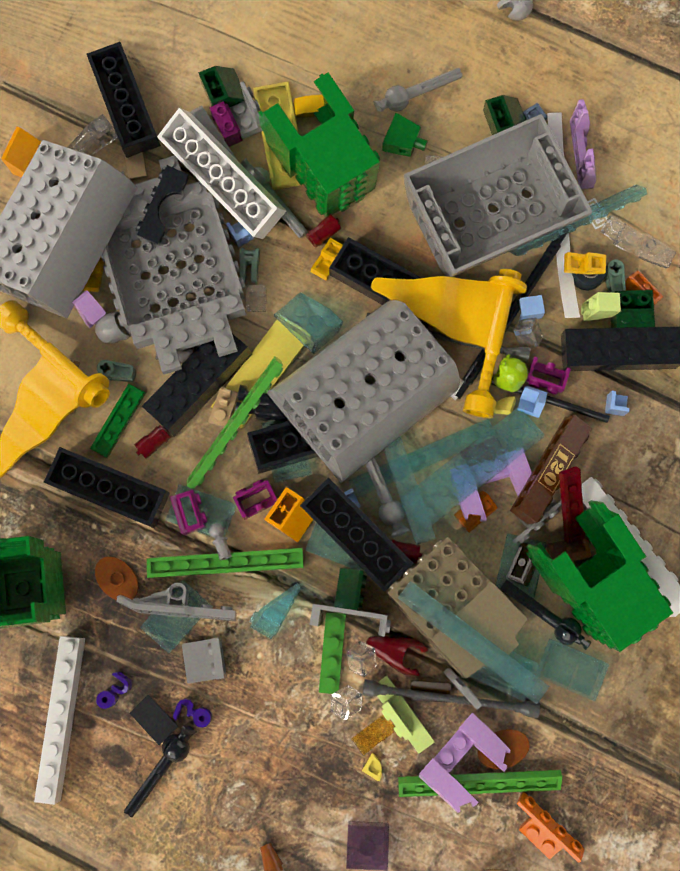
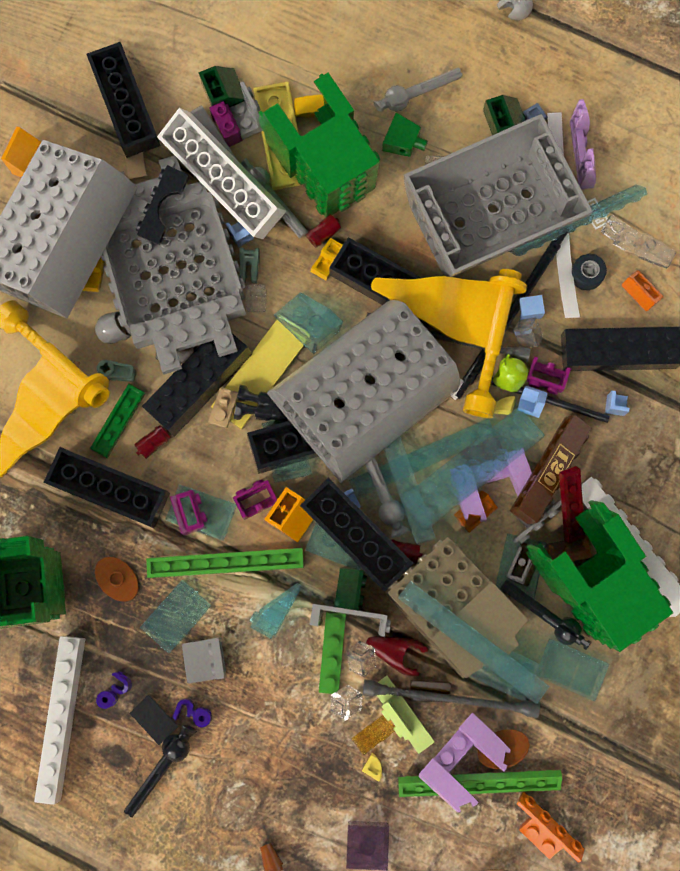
clear slope [67,114,118,156] -> none
lavender slope [72,290,106,328] -> none
light grey piece [117,582,237,621] -> none
bright green plate [187,356,283,490] -> none
light grey pin [209,523,232,560] -> none
light grey tile [443,668,482,710] -> none
yellow slope [564,252,606,274] -> none
yellowish green slope [581,292,621,321] -> none
sand green piece [605,259,626,293] -> none
dark green slope [611,290,655,328] -> none

